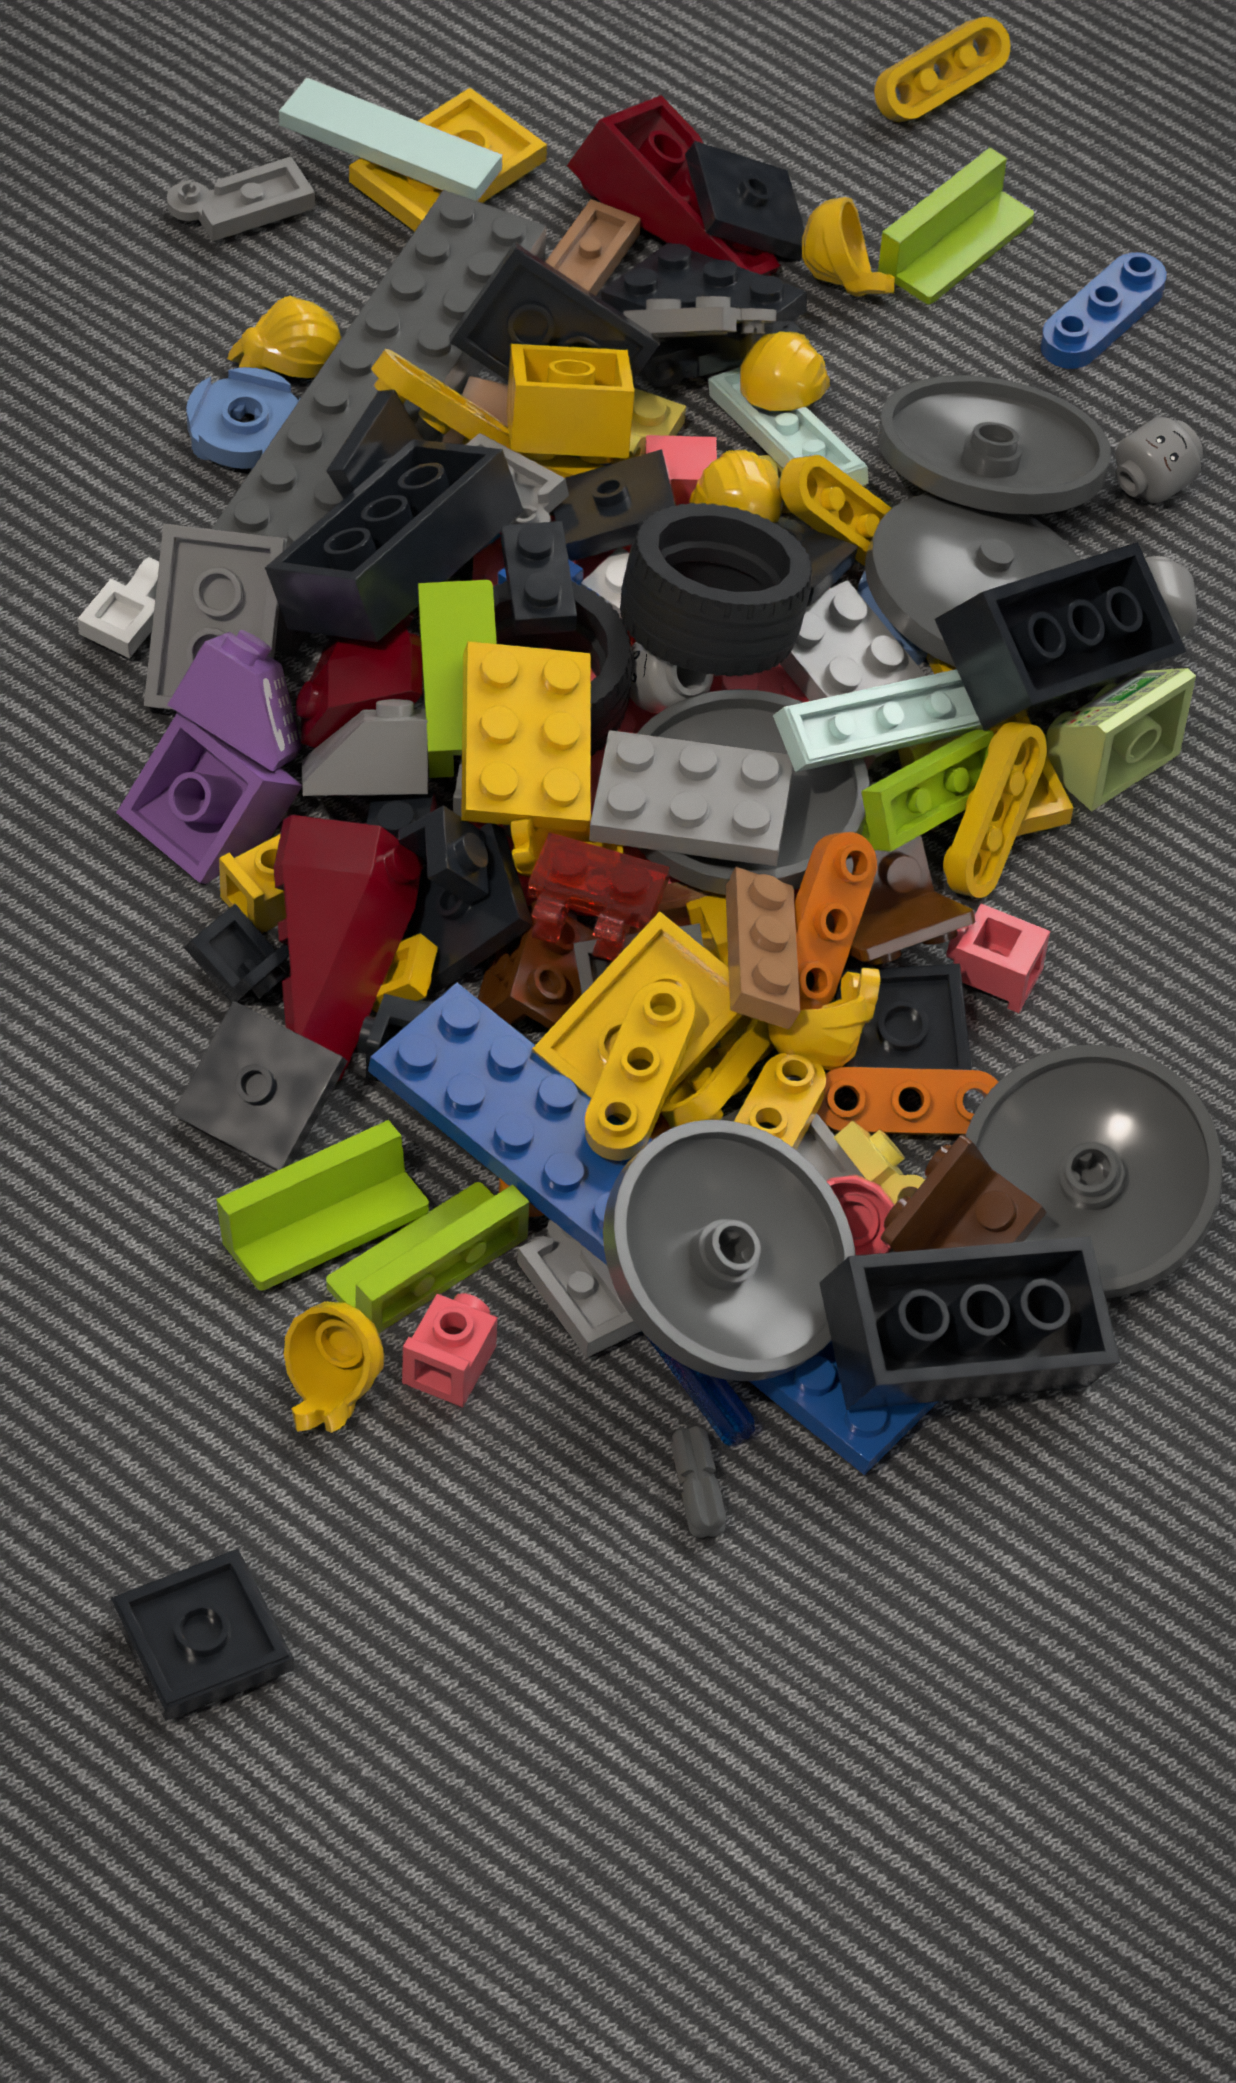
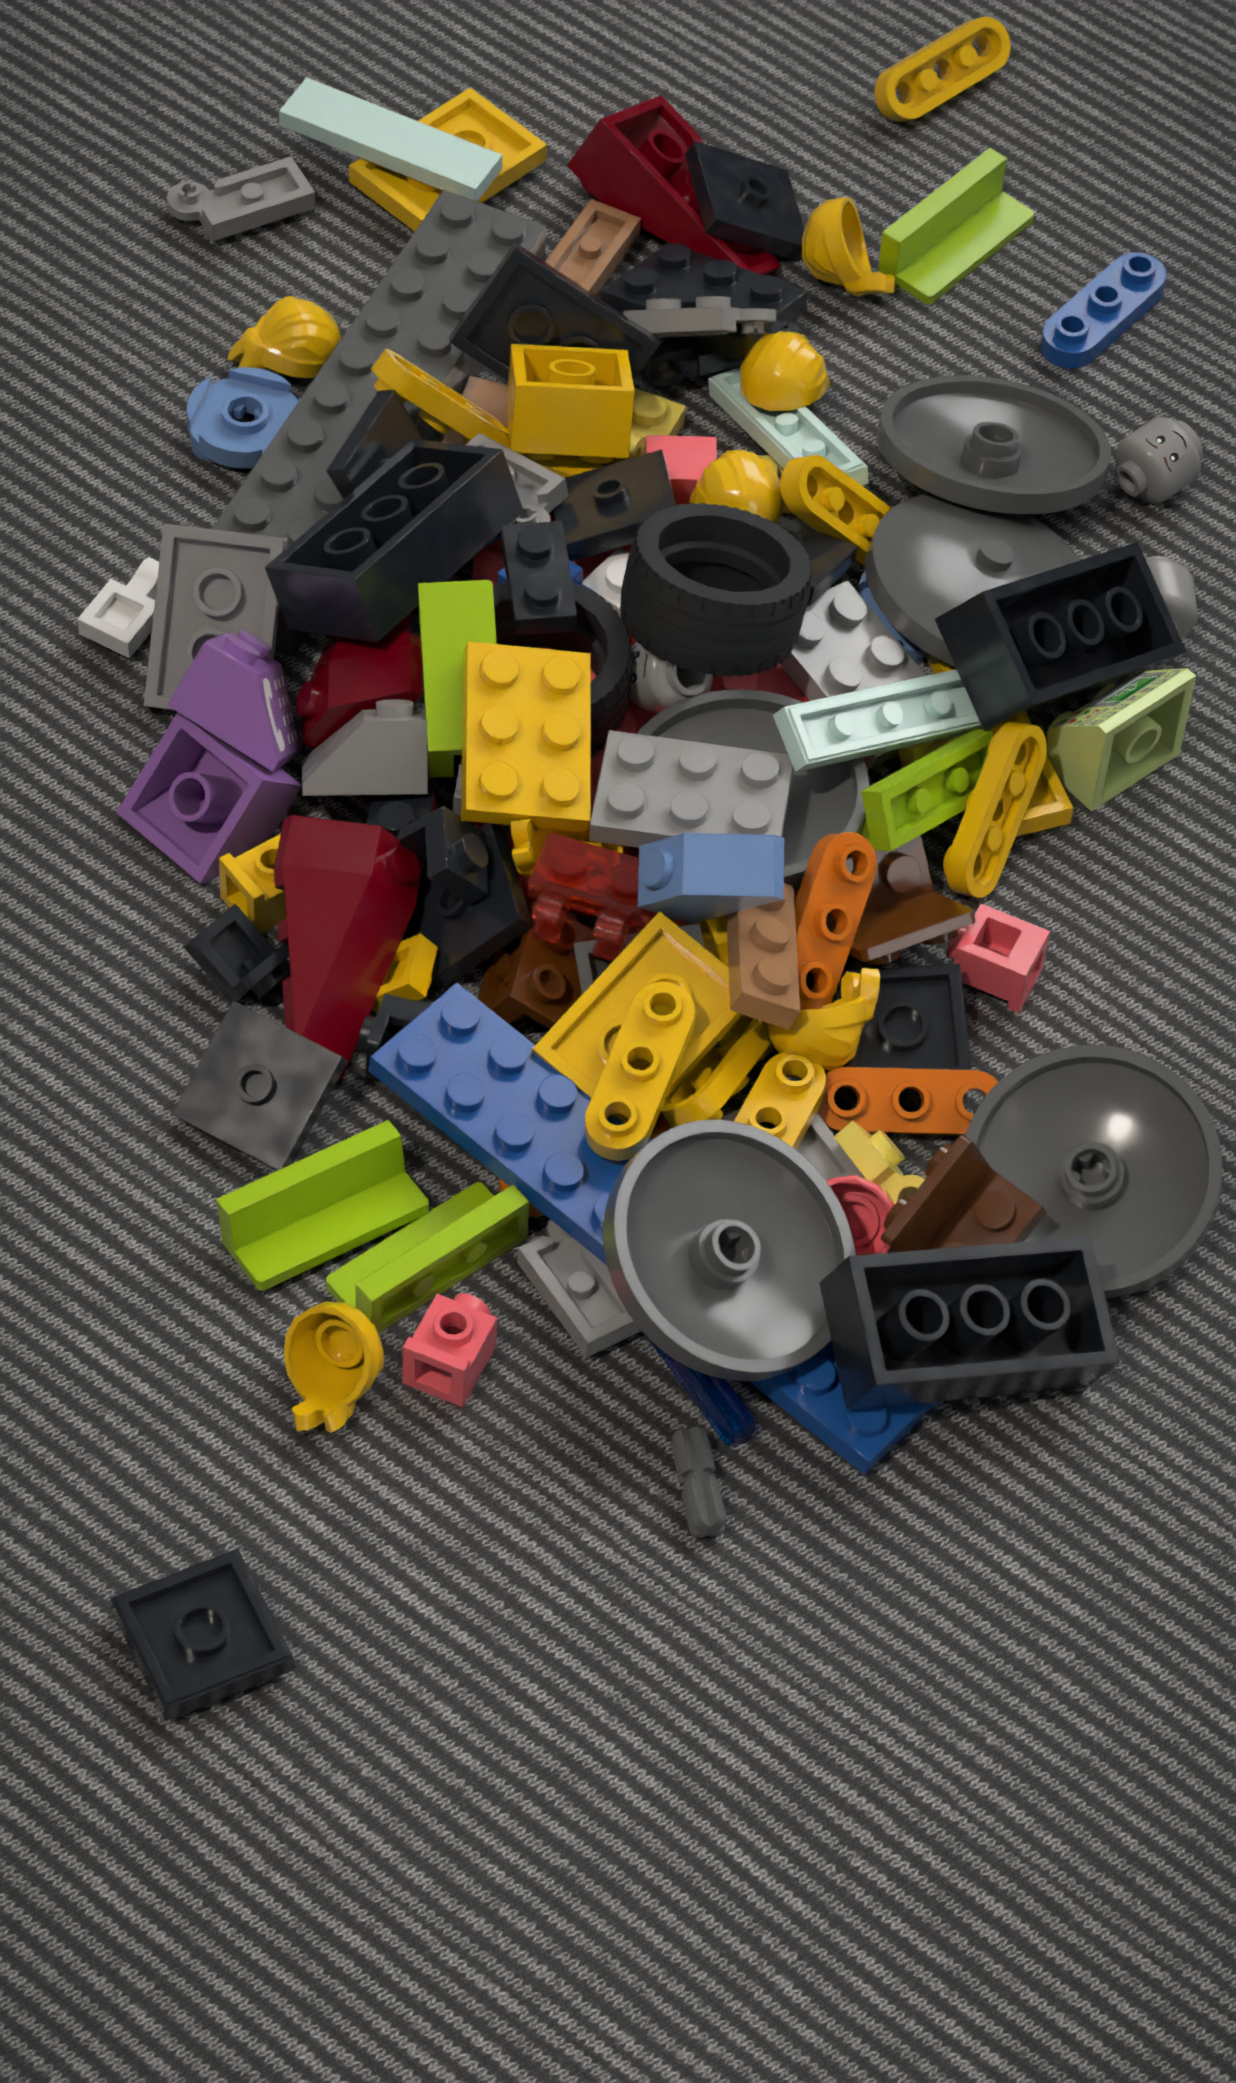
none -> medium blue slope [638,833,785,924]

